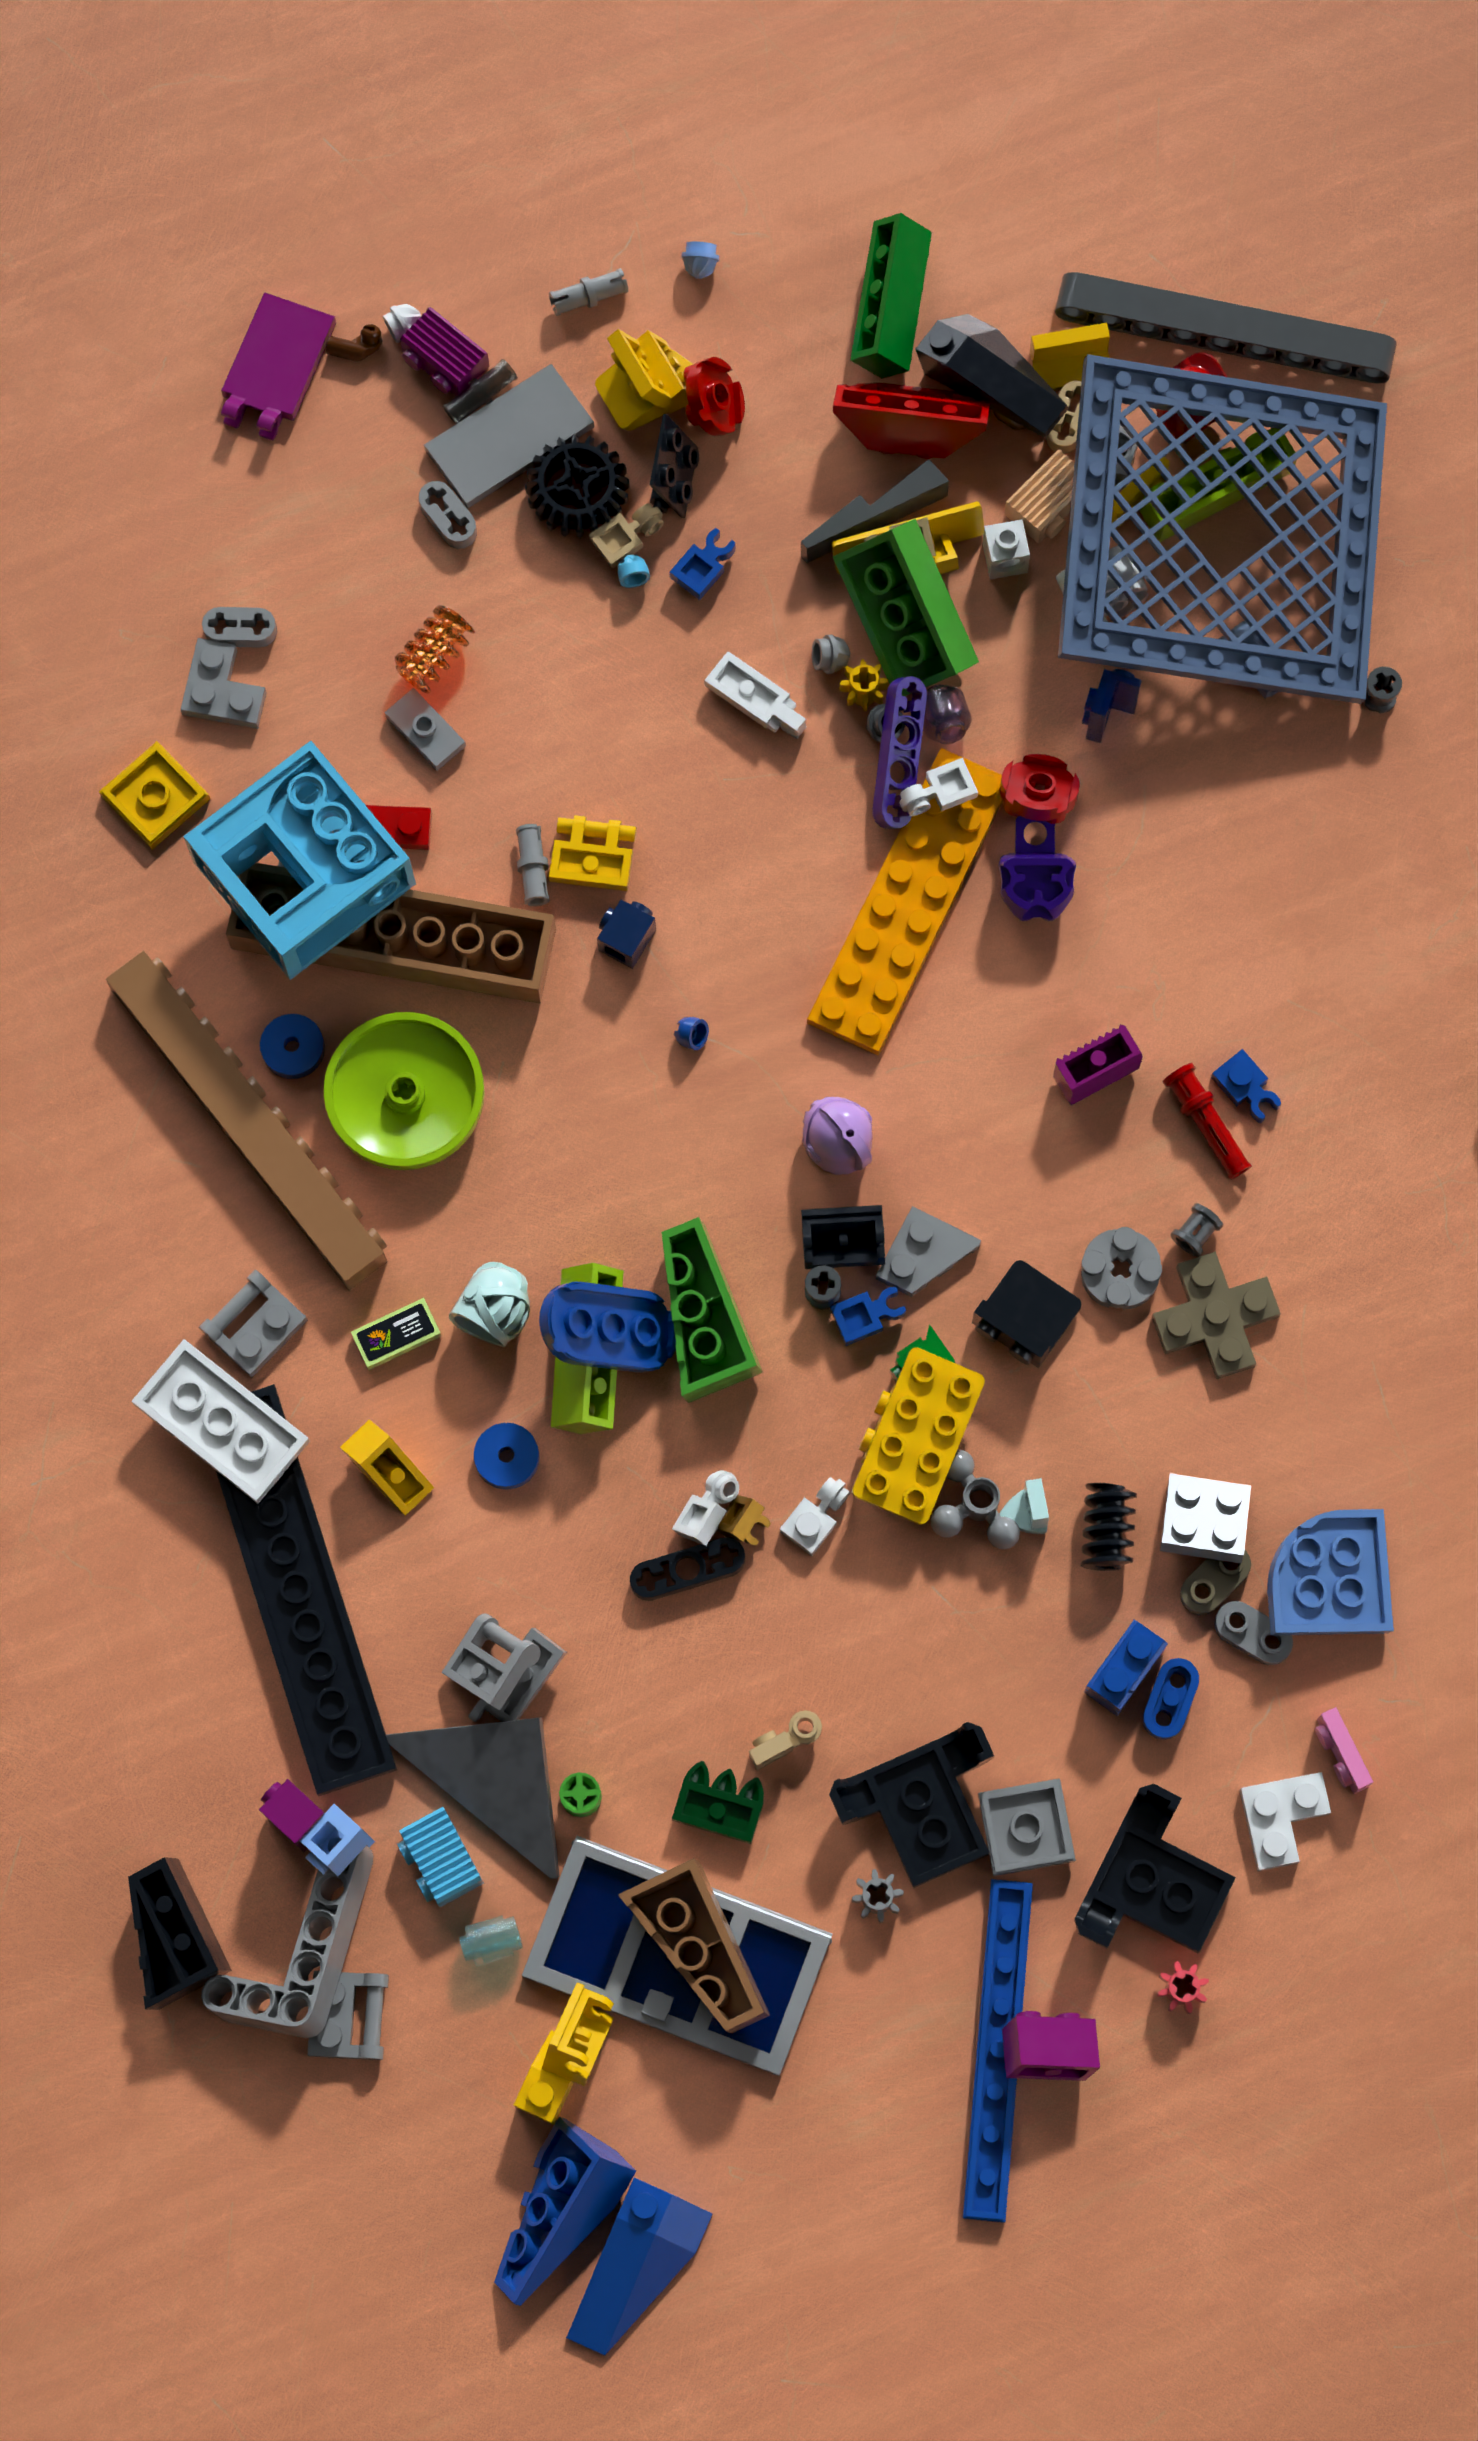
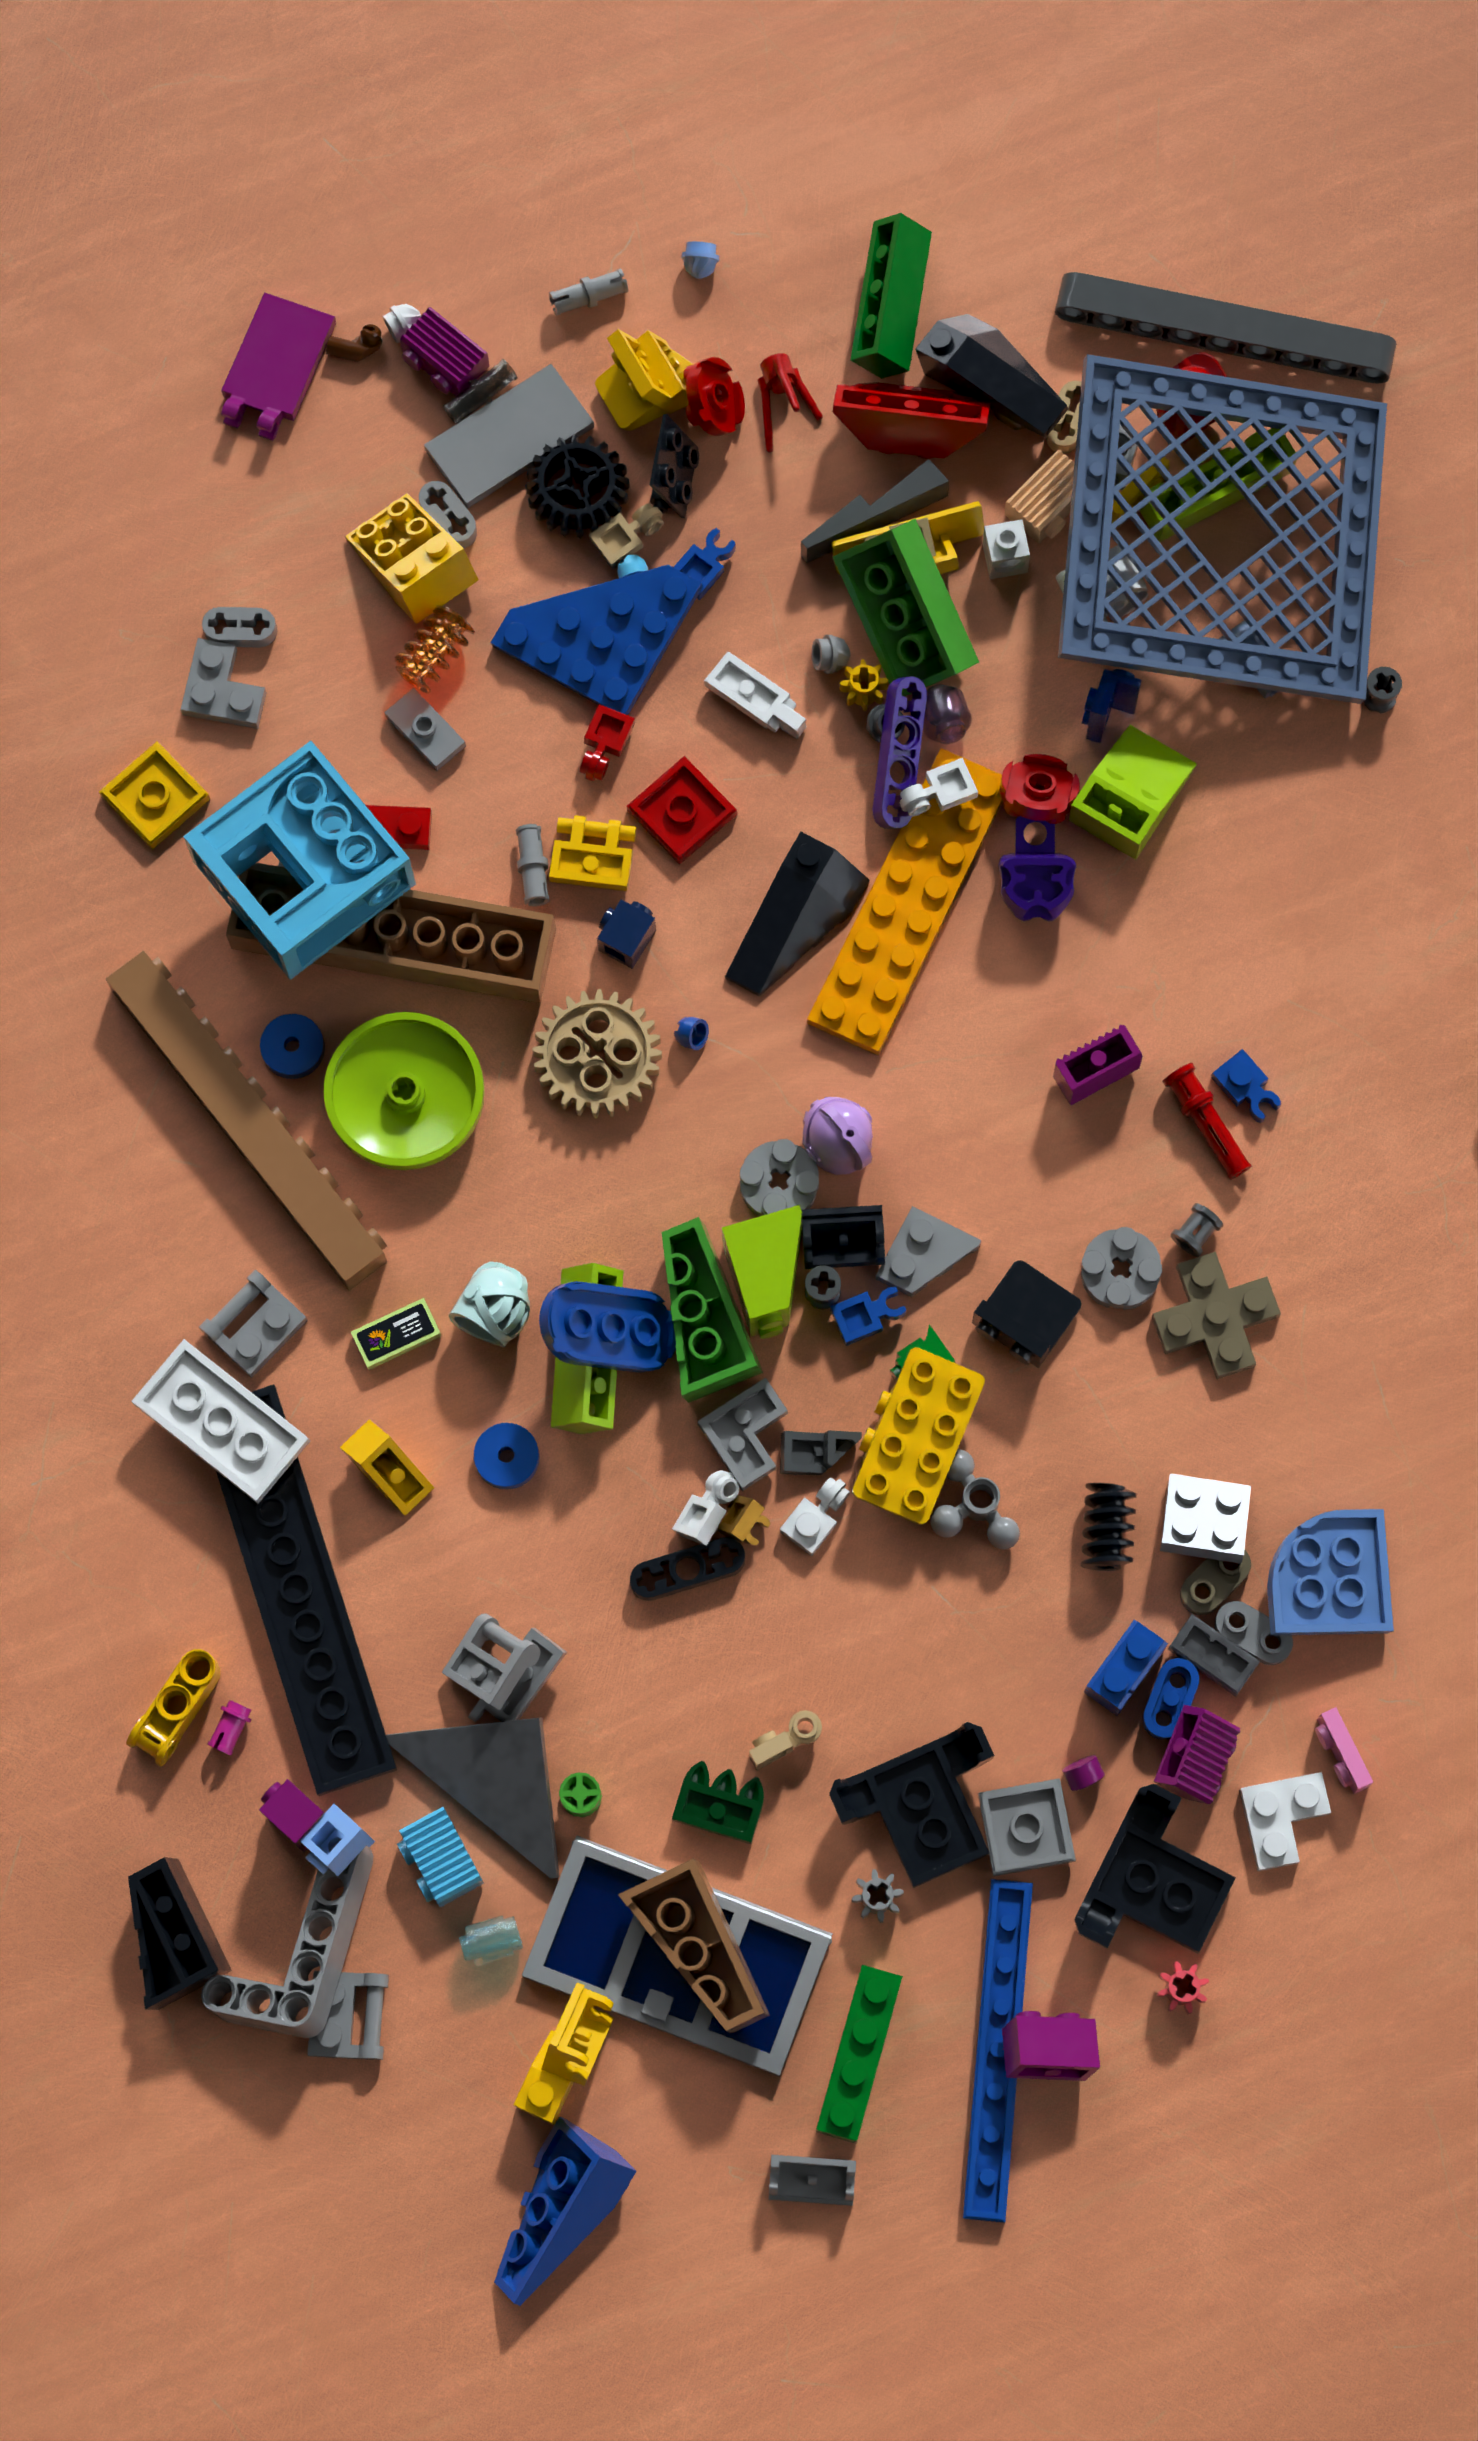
blue wedge [566,2177,713,2355] -> none
light aqua tile [999,1478,1049,1534] -> none
yellow panel [1030,323,1110,391] -> none
none -> yellow piece [126,1649,220,1767]
none -> dark pink pin [207,1700,252,1756]
none -> yellow slope [345,493,479,624]
none -> blue plate [490,565,703,715]
none -> tan gear [532,989,662,1118]
none -> red plate [579,704,635,782]
none -> red tile [626,756,737,865]
none -> light grey plate [698,1378,788,1491]
none -> lime slope [722,1205,802,1339]
none -> black wedge [725,831,870,996]
none -> light grey plate [740,1139,819,1216]
none -> red plant [757,353,823,453]
none -> light grey hinge [769,2155,856,2206]
none -> dark grey slope [780,1430,862,1475]
none -> green brick [816,1965,903,2144]
none -> magenta piece [1062,1755,1105,1791]
none -> lime slope [1069,725,1197,860]
none -> magenta brick [1154,1705,1240,1804]
none -> flat silver plate [1168,1614,1260,1697]

